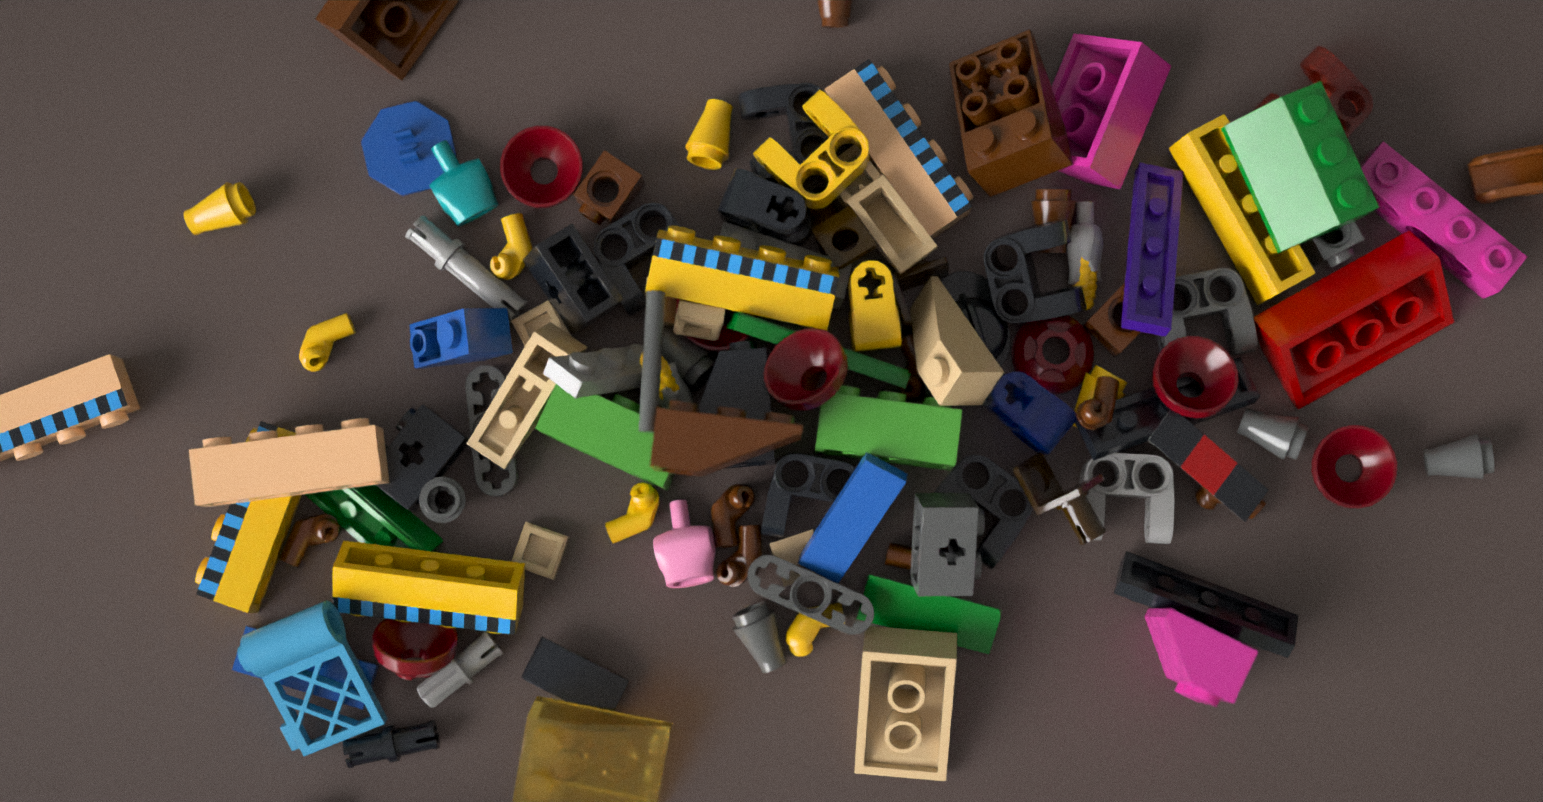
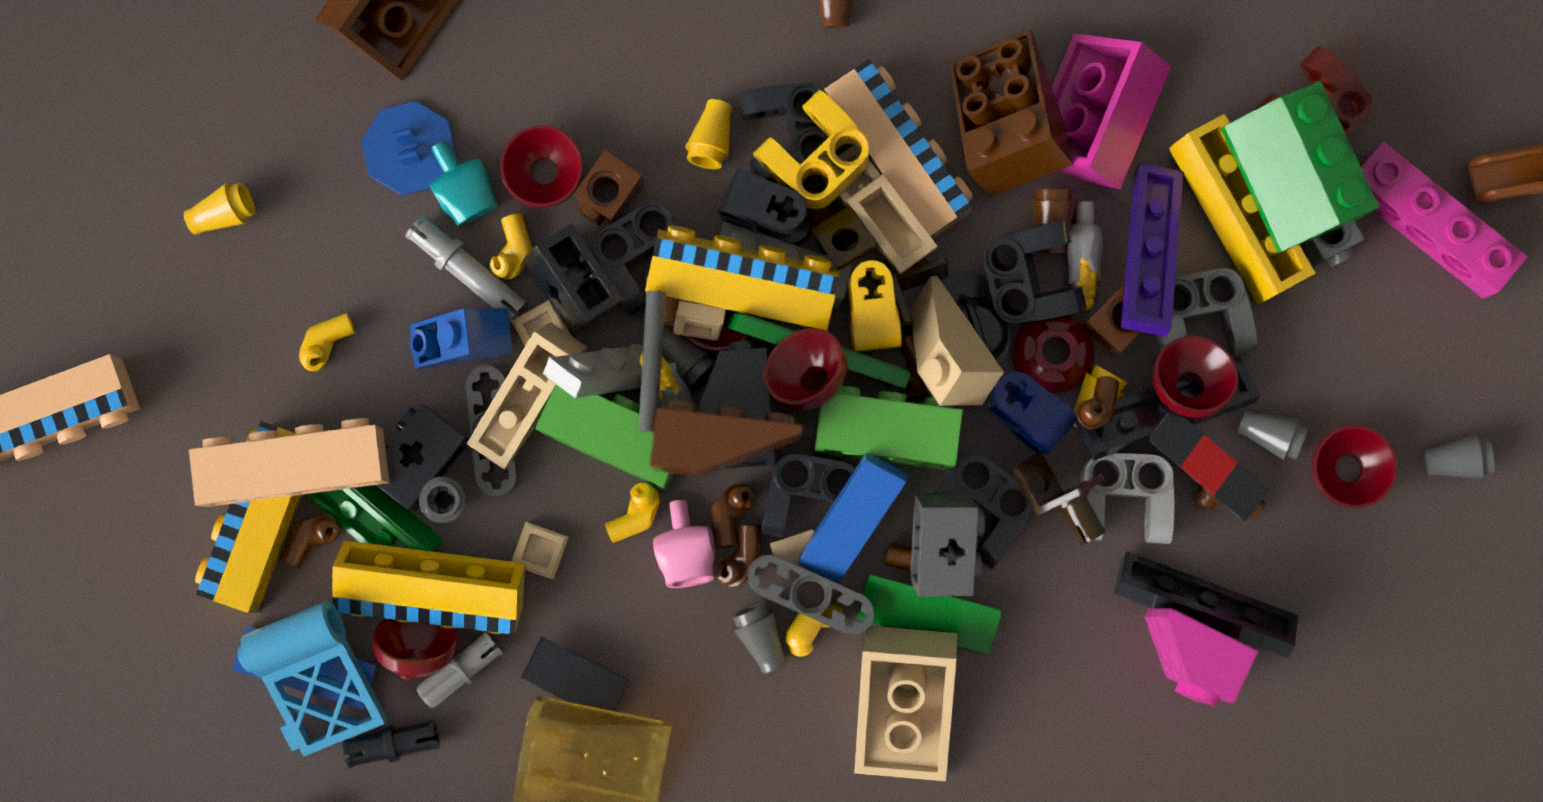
red slope [1253,230,1454,410] -> none

